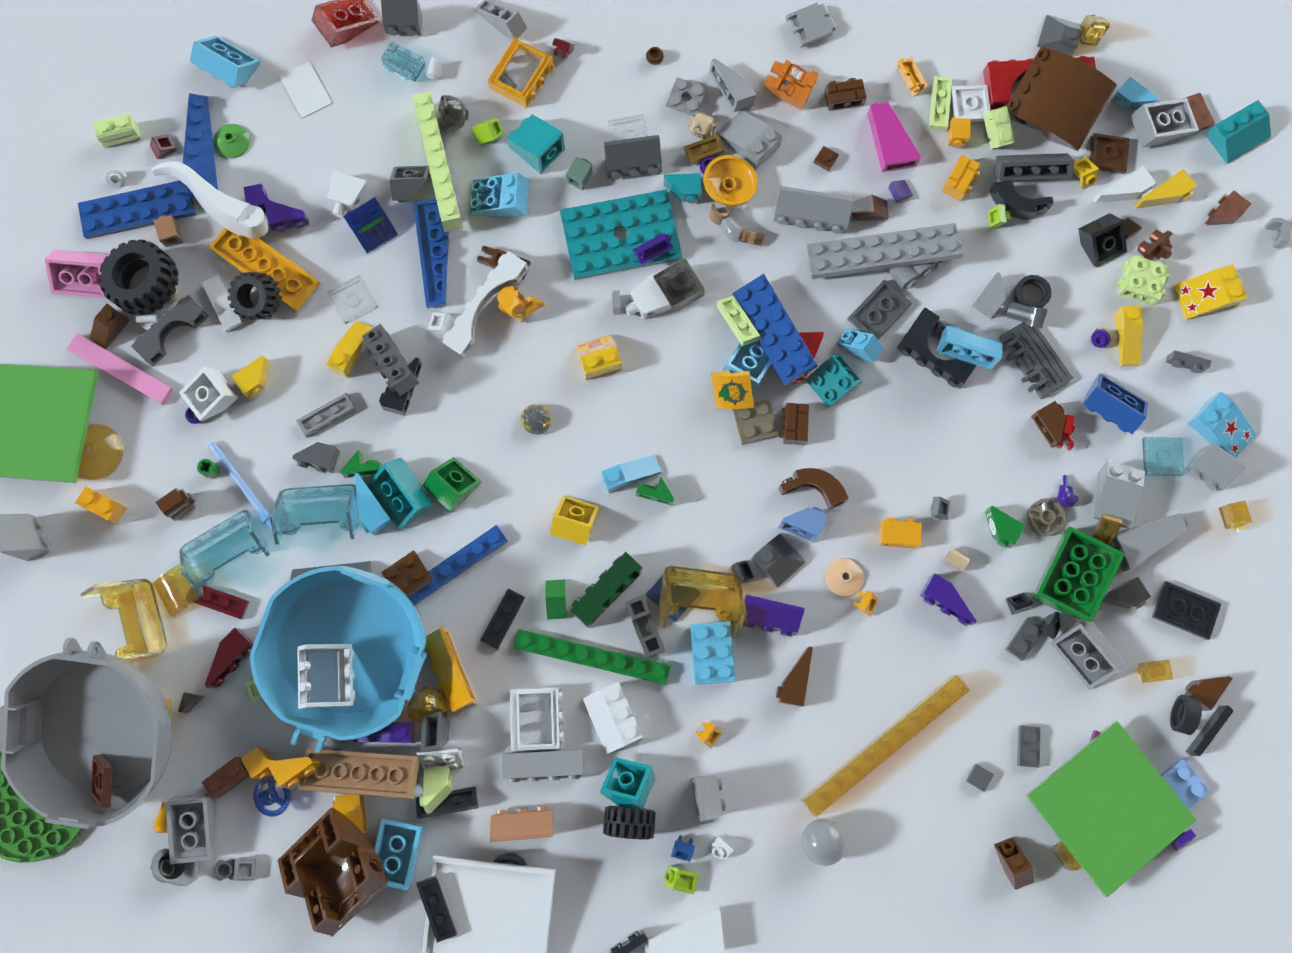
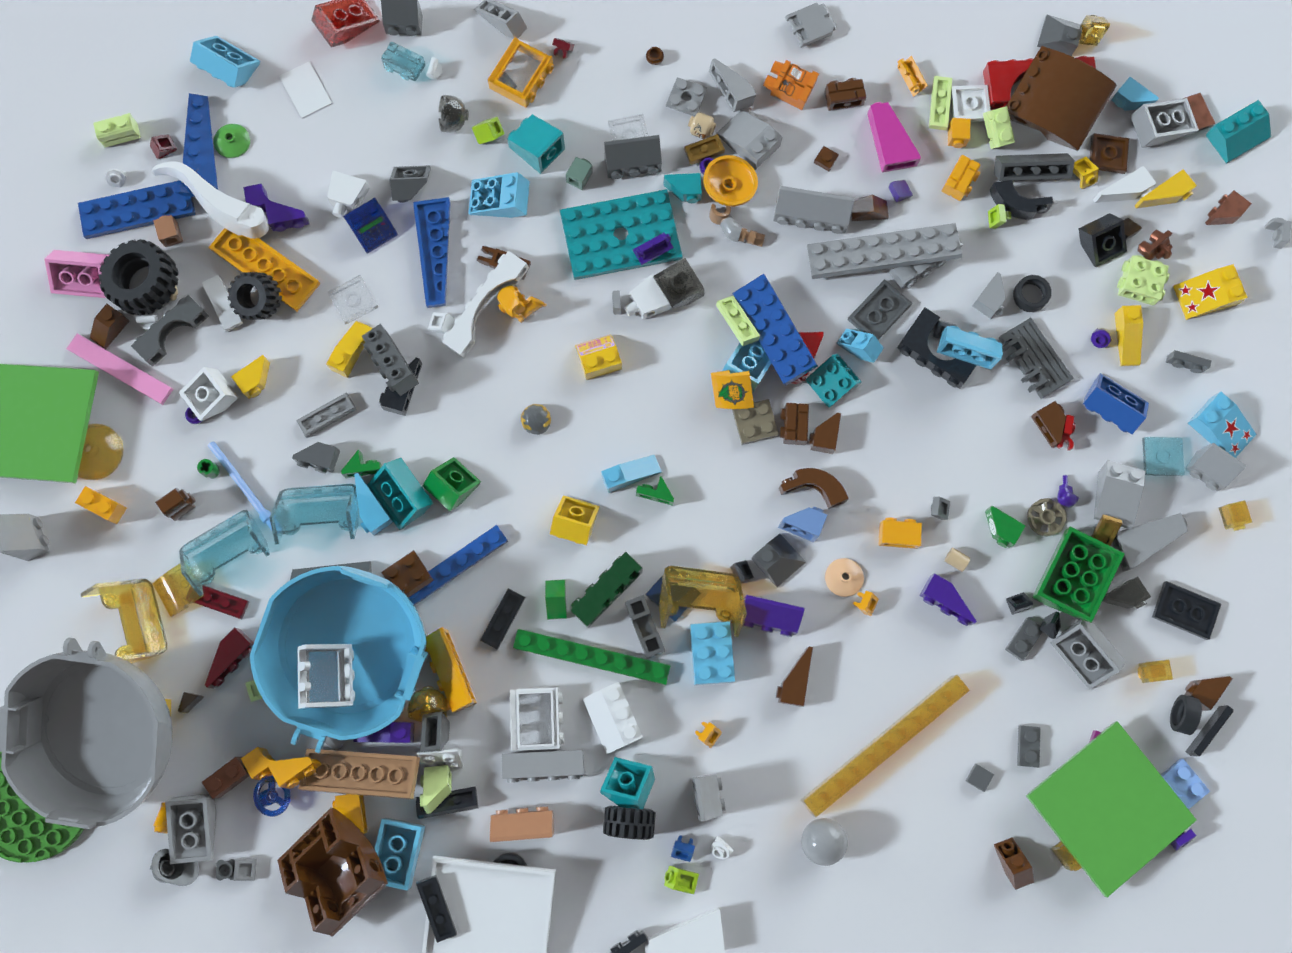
copper tile [90,754,113,808] -> none
yellowish green brick [412,91,463,232] -> none
dark grey piece [1007,302,1048,328] -> none
none -> reddish brown slope [808,413,841,454]

